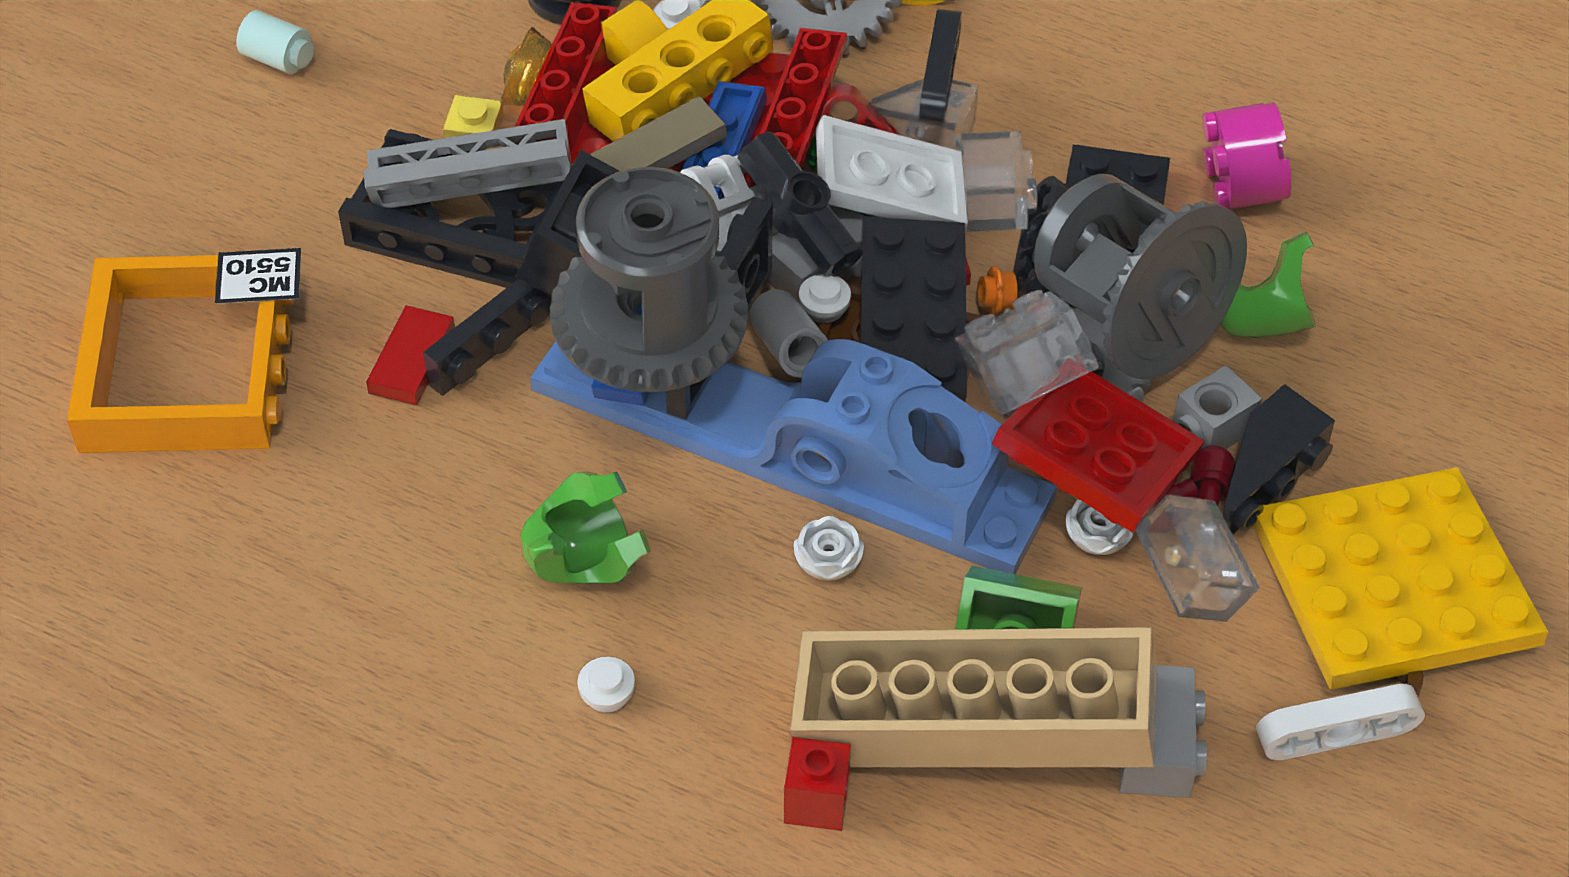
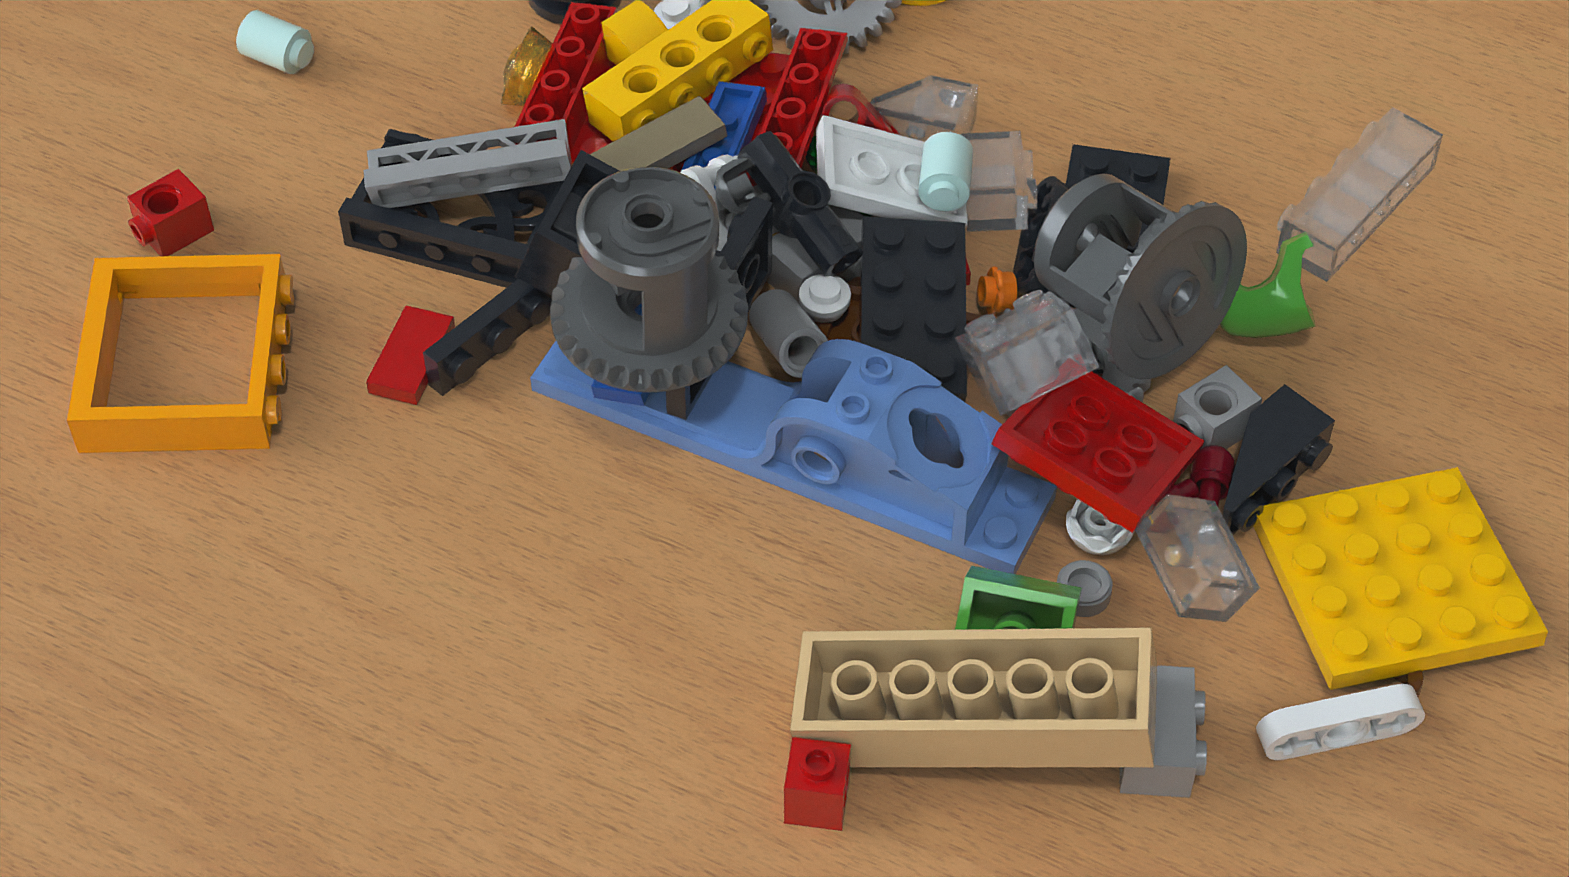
sticker [215,248,301,304] -> none
light yellow plate [443,95,504,149] -> none
bright green piece [520,471,651,583] -> none
white plate [578,657,635,713] -> none
white plate [794,516,864,581] -> none
black beam [919,9,962,124] -> none
dark pink brick [1202,103,1291,210] -> none
none -> red brick [127,168,214,256]
none -> dark grey arm [716,157,771,215]
none -> light aqua brick [918,132,973,211]
none -> light grey tile [1057,560,1113,617]
none -> clear brick [1276,107,1443,282]

